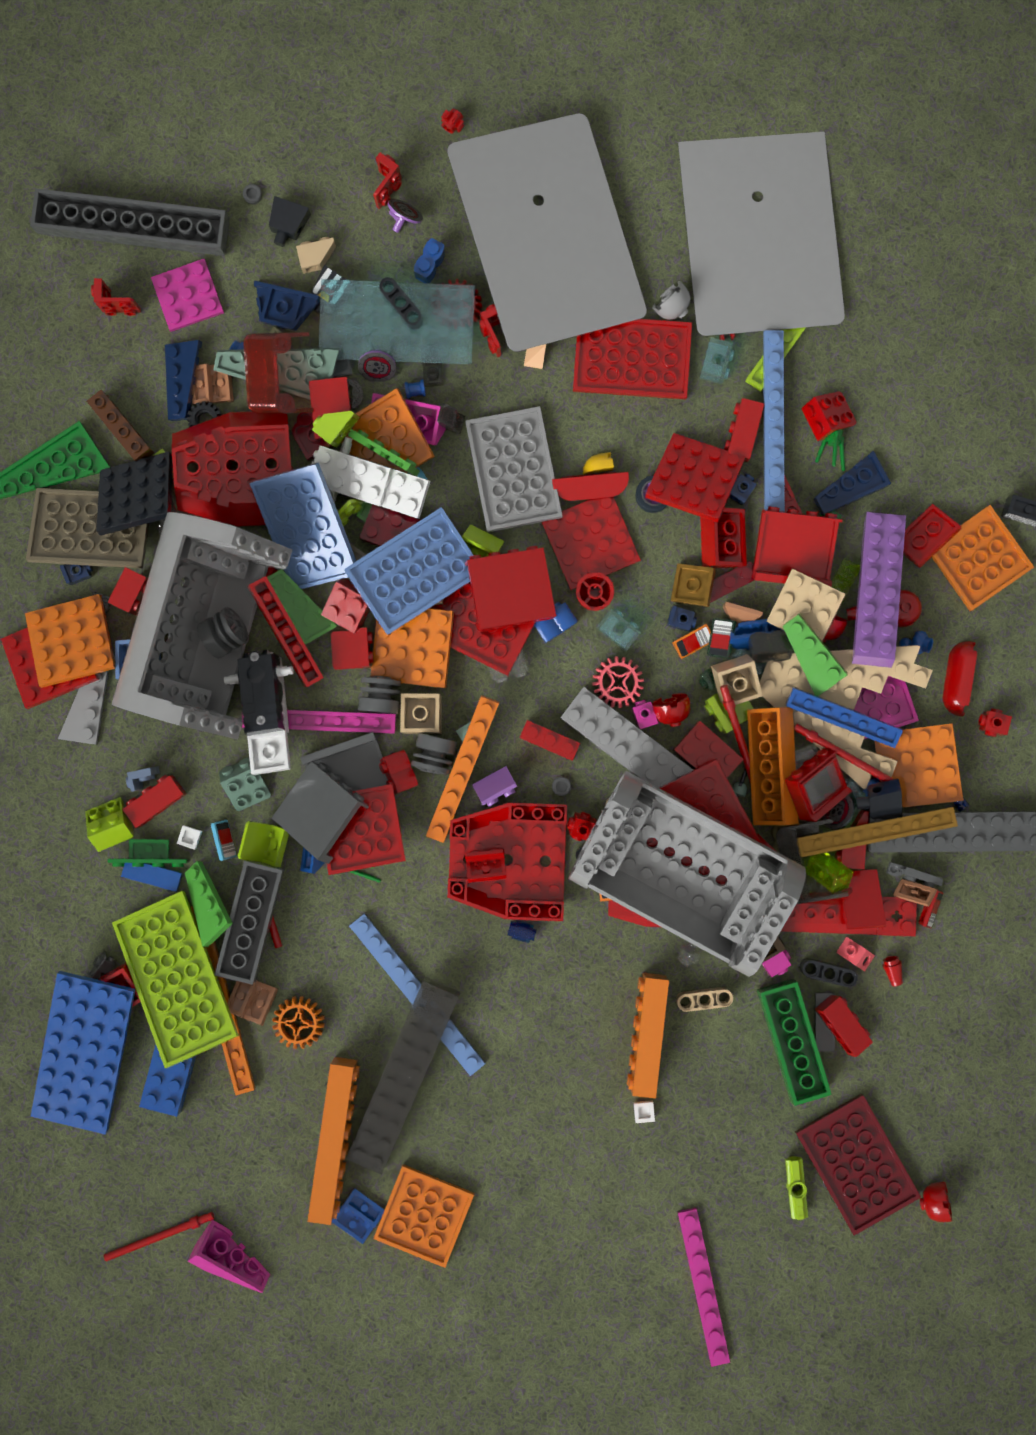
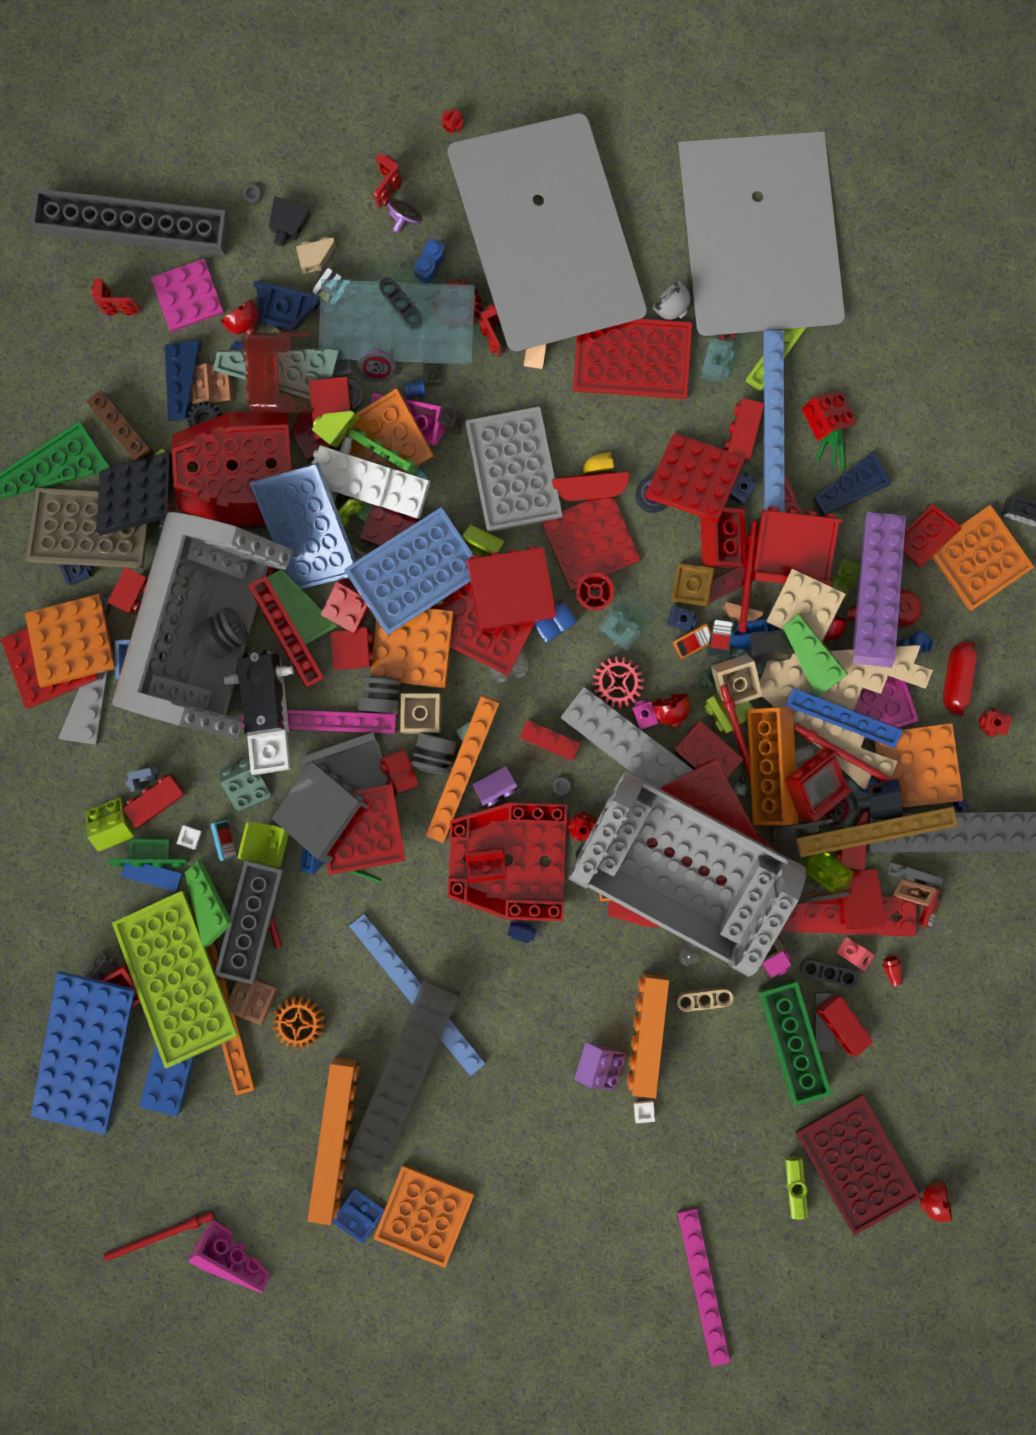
none -> red cylinder [220,299,259,335]
none -> medium lavender slope [574,1042,626,1090]
none -> red bar [738,521,759,632]

